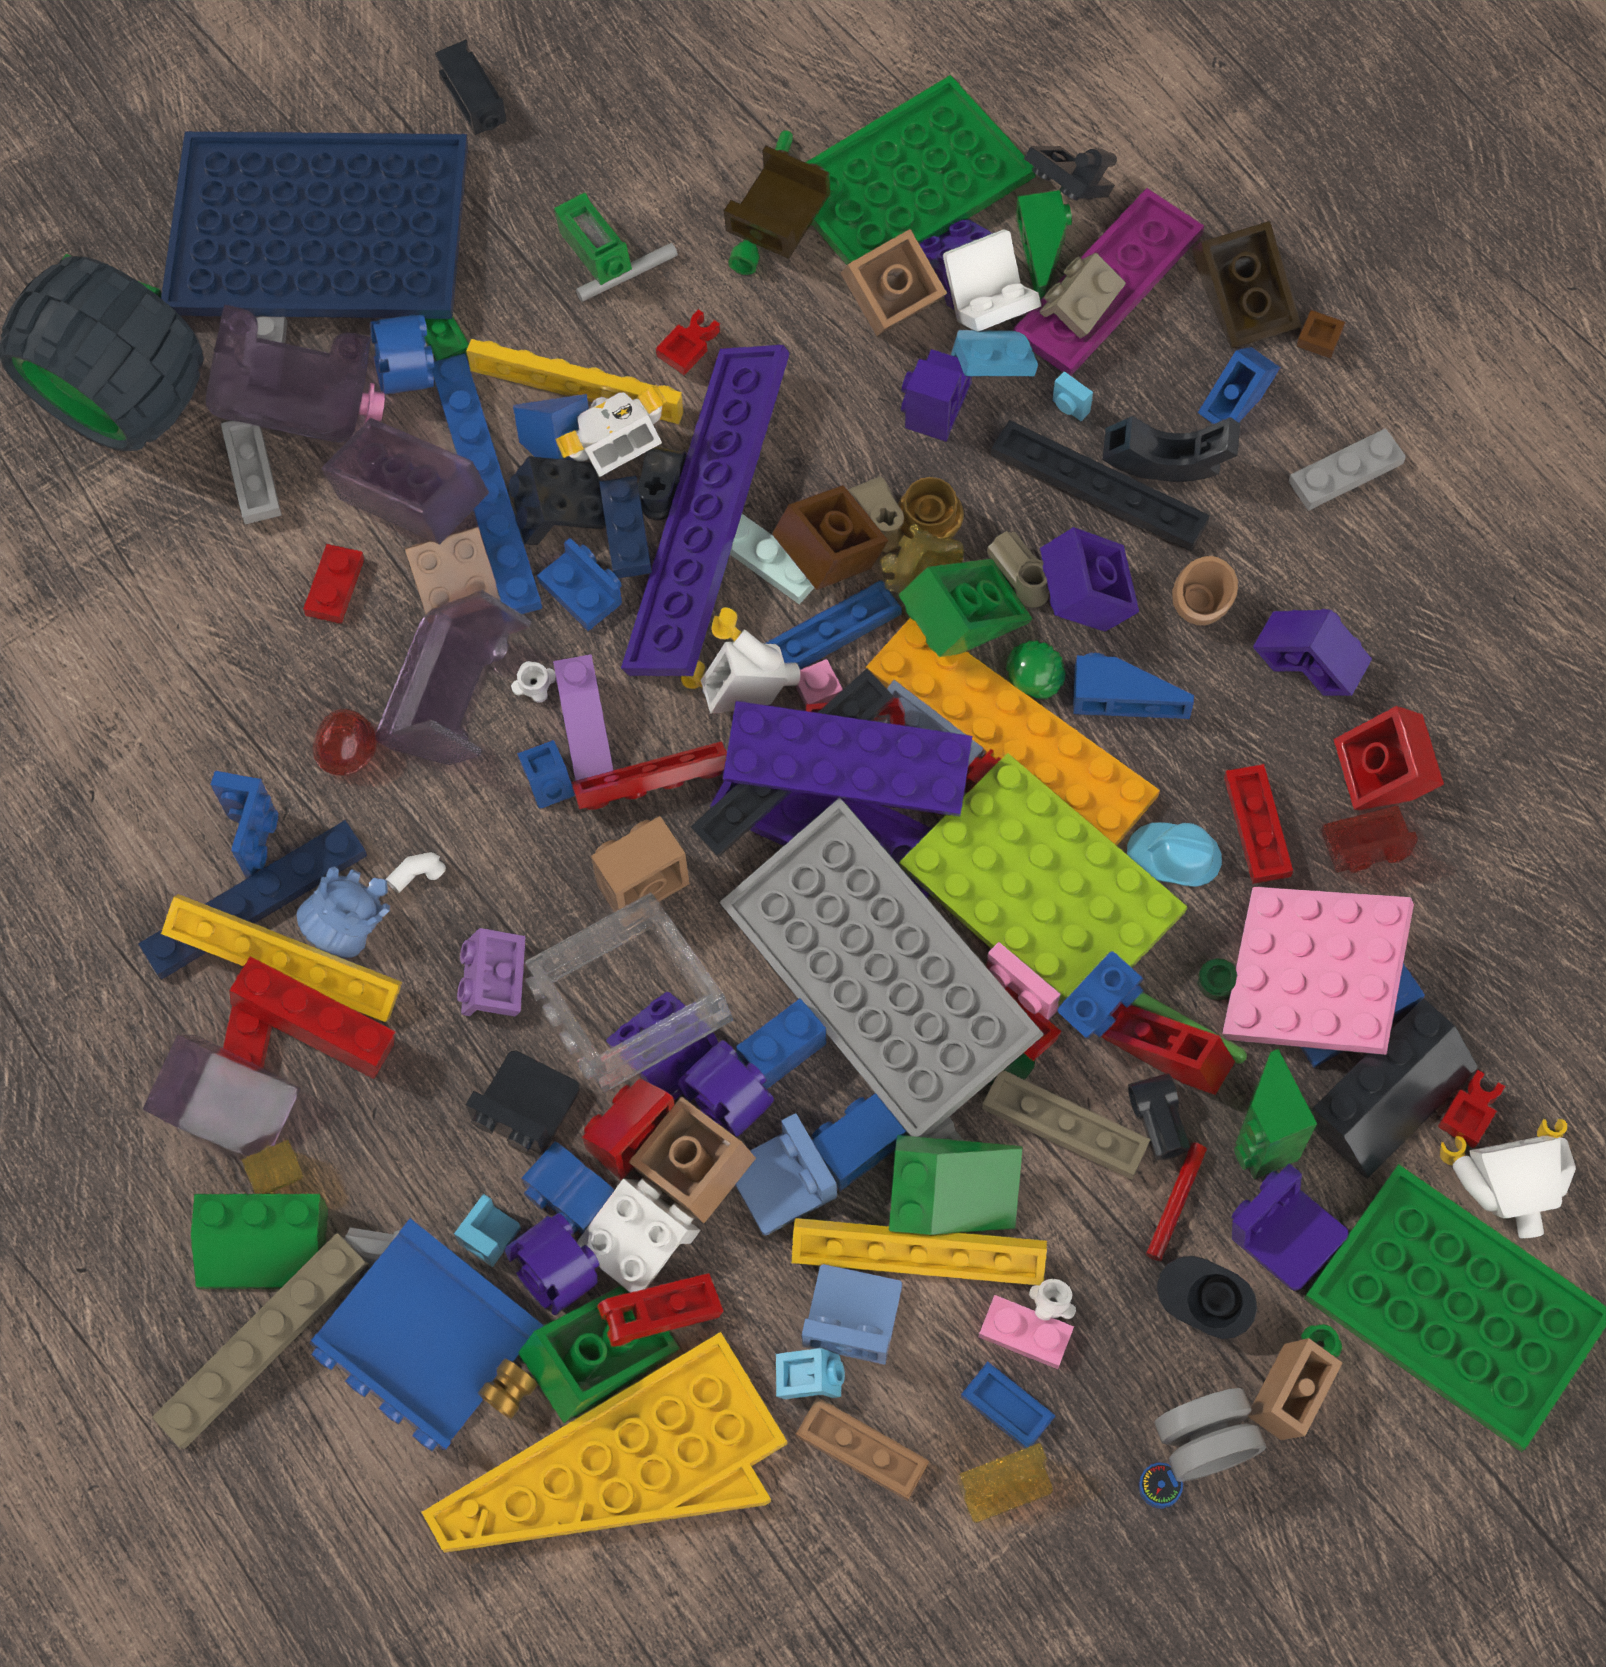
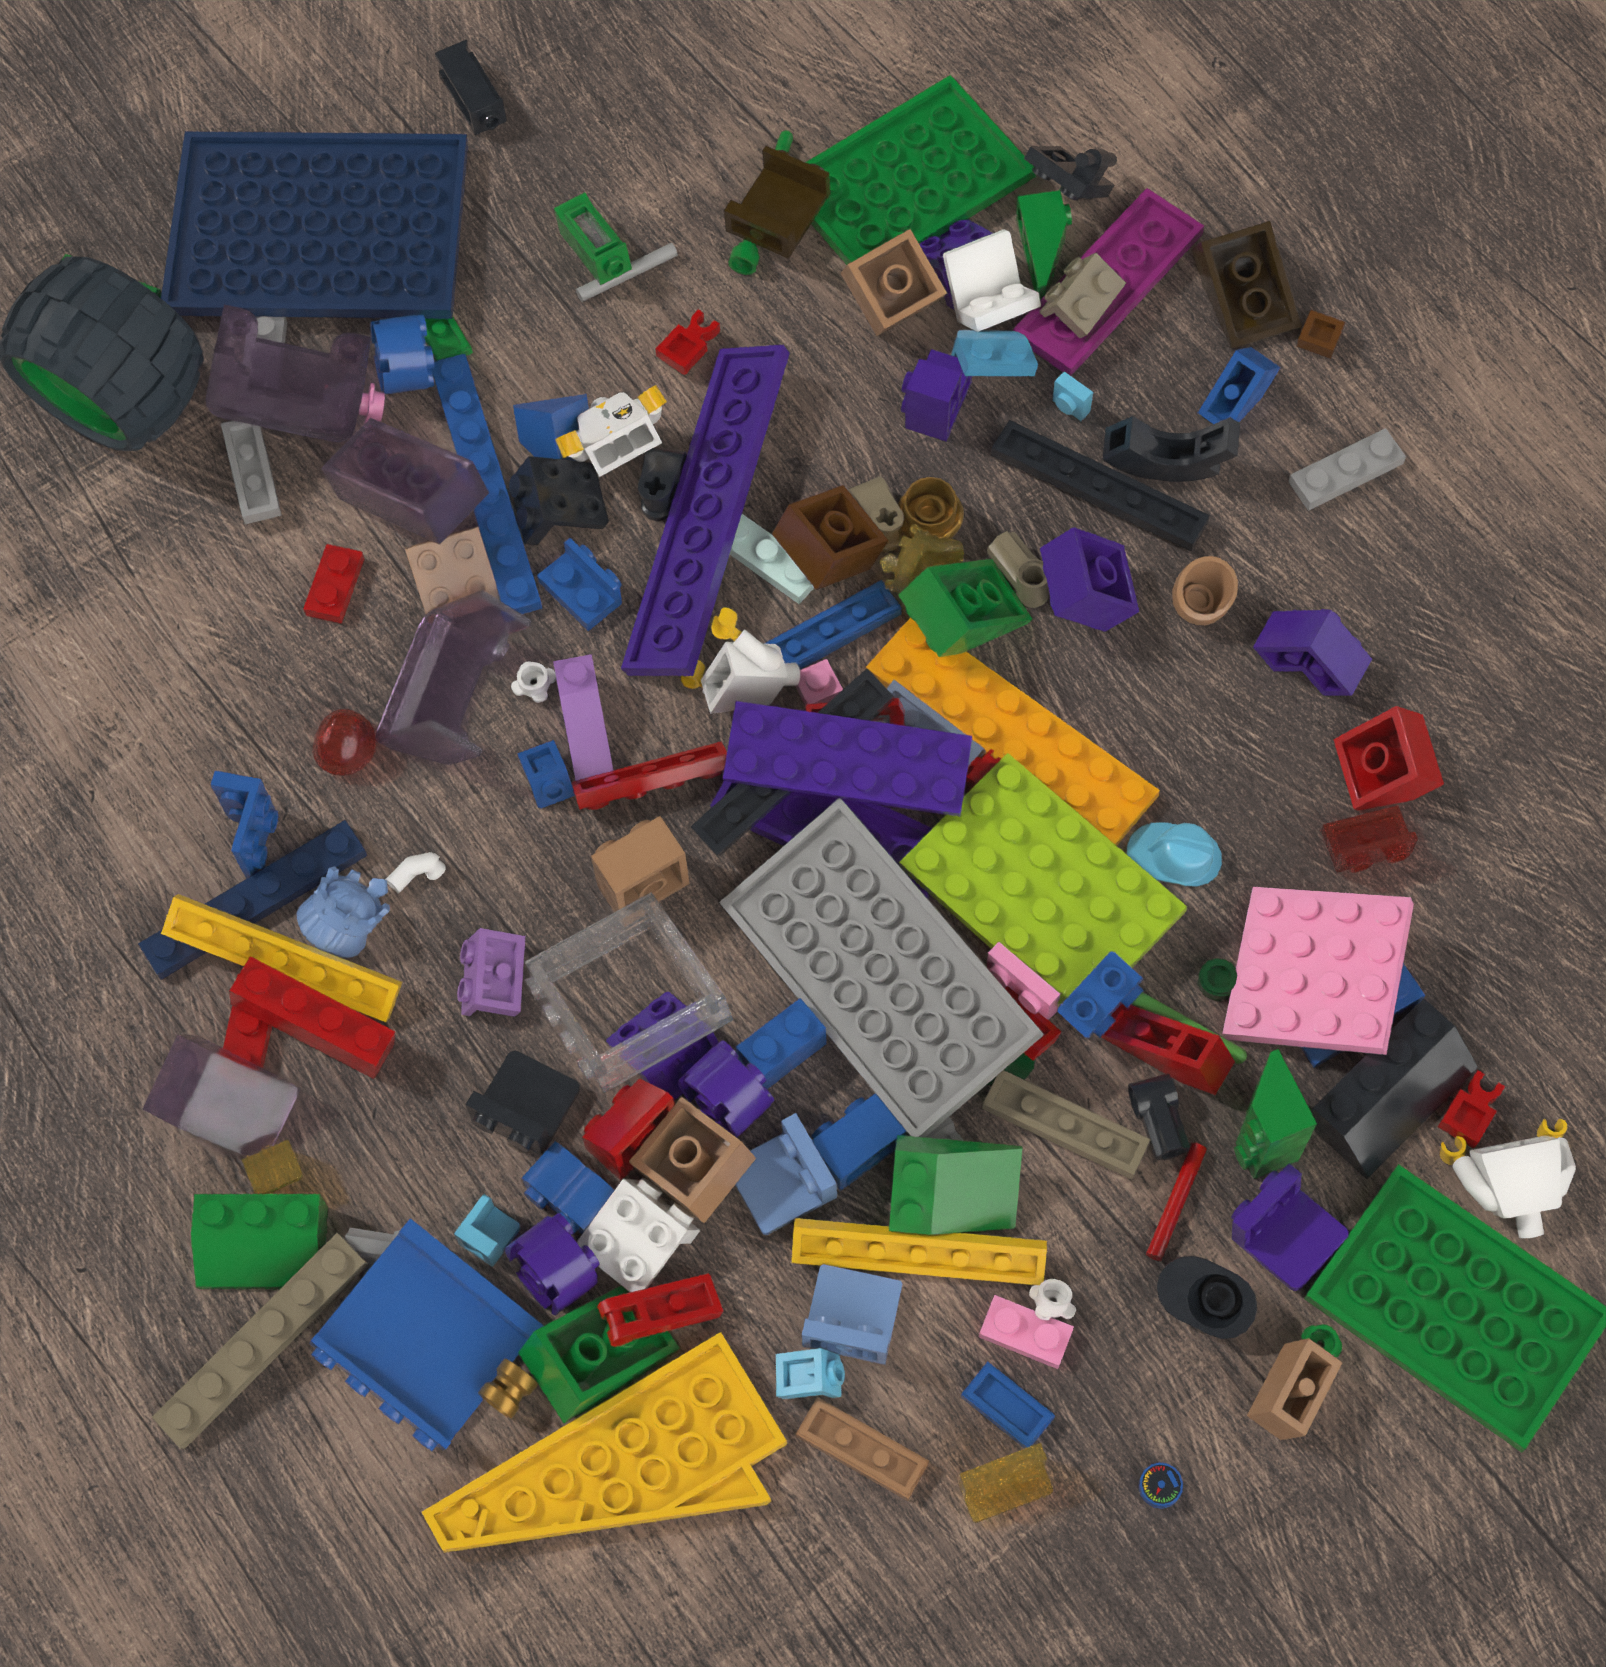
yellow plate [466,339,683,424] -> none
dark blue plate [599,475,652,579] -> none
green hair [1006,640,1066,700] -> none
blue slope [1073,653,1194,719] -> none
light grey wheel [1154,1388,1266,1482] -> none
red plate [1224,764,1293,884] -> none

